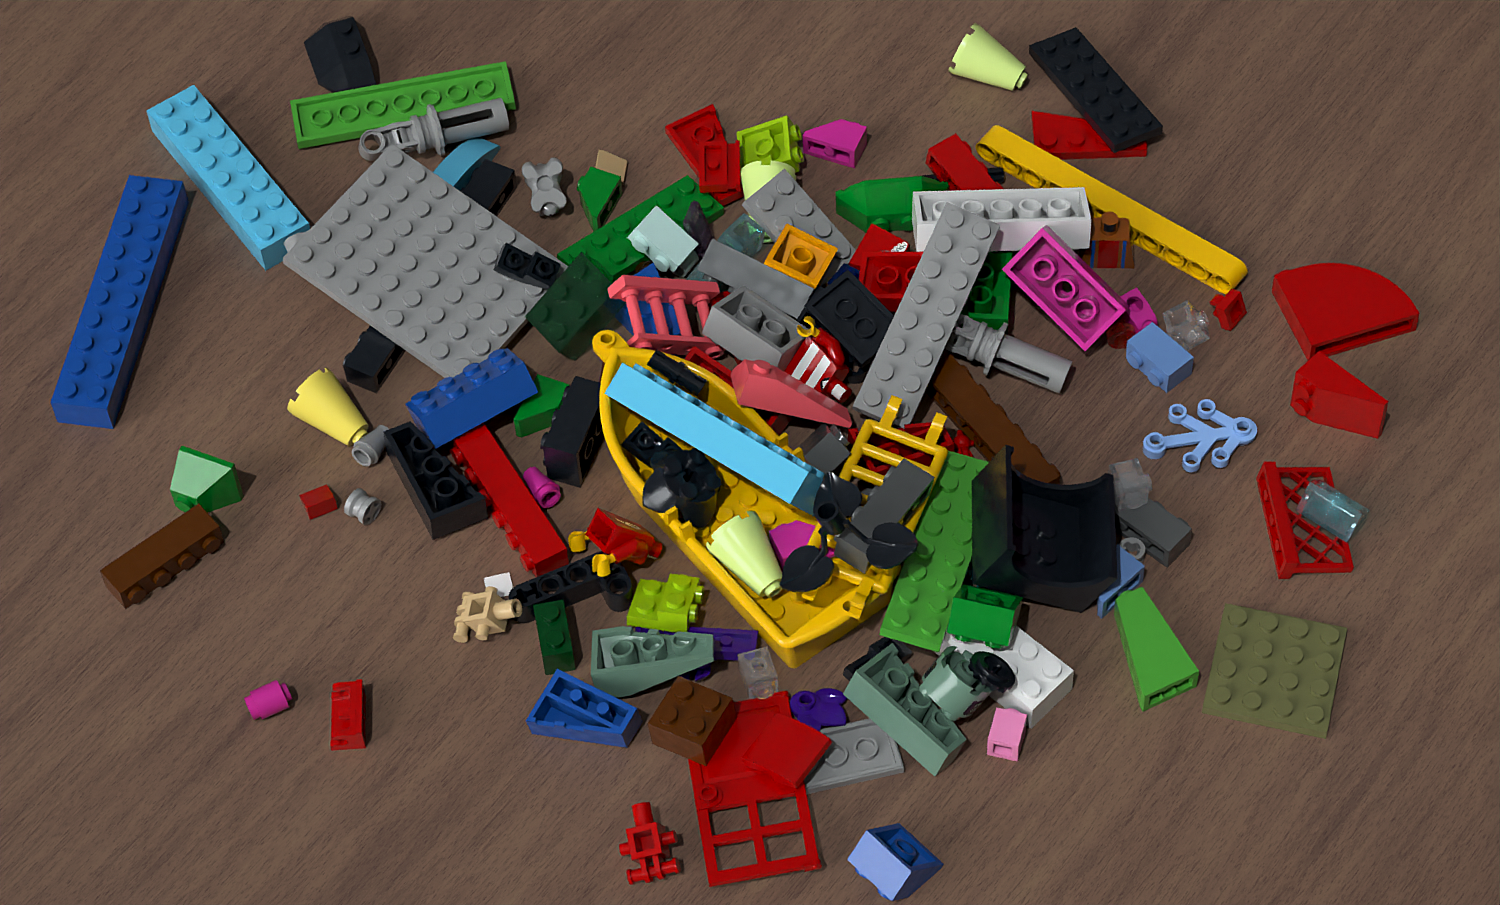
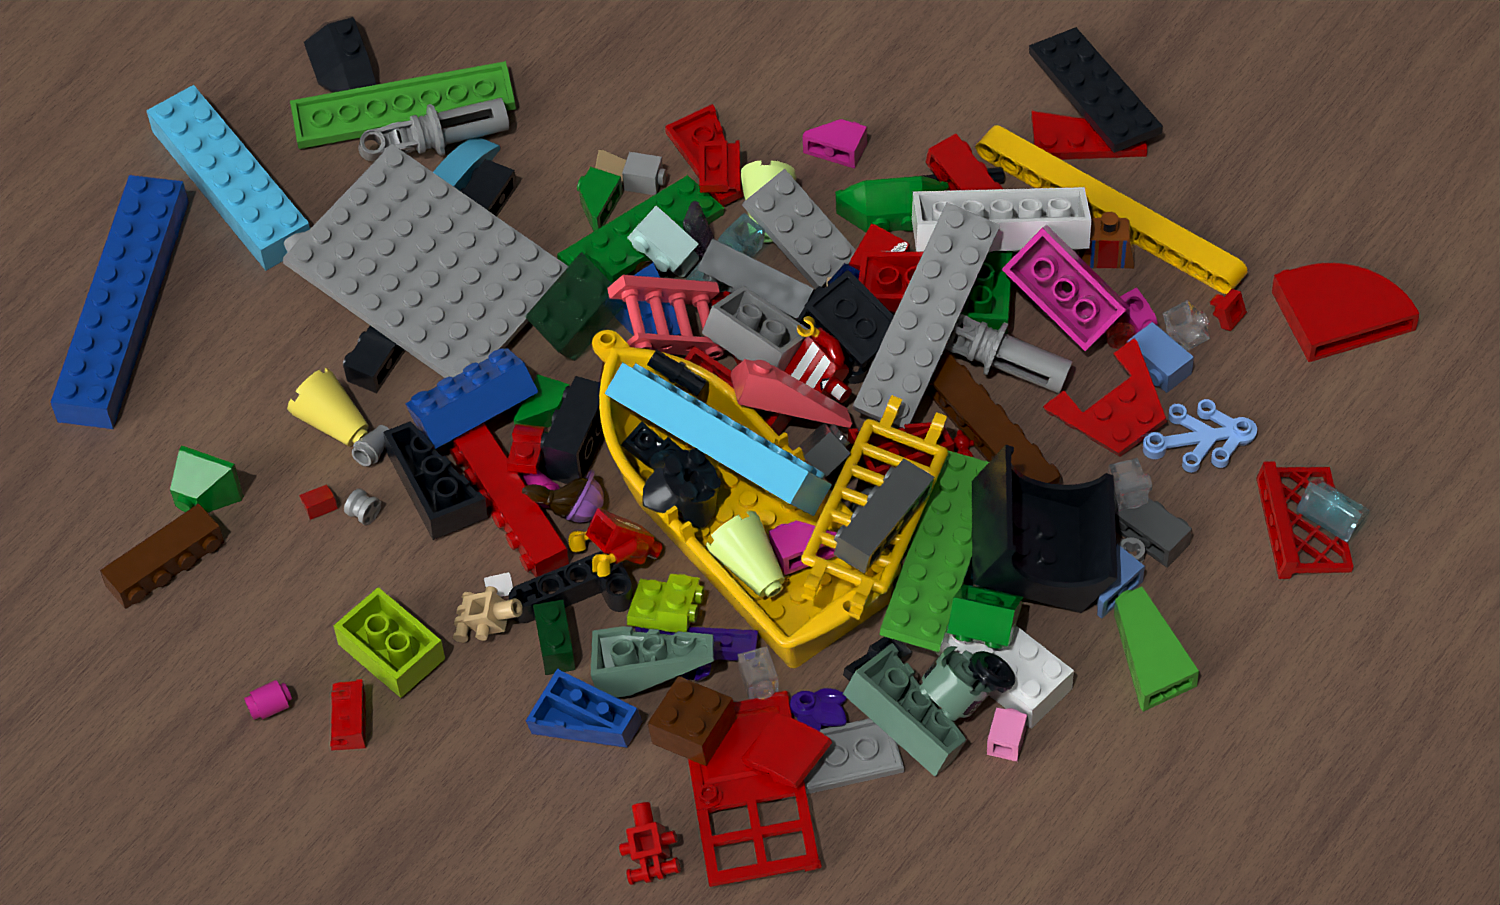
black slope [493,243,561,290] -> none
light grey animal [522,157,566,216] -> none
lime plate [737,115,804,175] -> none
light orange slope [764,224,838,289] -> none
black plant [779,472,919,592] -> none
blue slope [847,823,944,901] -> none
yellowish green cone [948,23,1028,91] -> none
olive plate [1202,603,1347,739] -> none
red slope [1290,351,1389,439] -> none
none -> lime brick [333,587,445,698]
none -> red brick [507,424,549,474]
none -> piece [522,470,604,522]
none -> light grey brick [622,152,667,195]
none -> red wing [1043,338,1167,457]

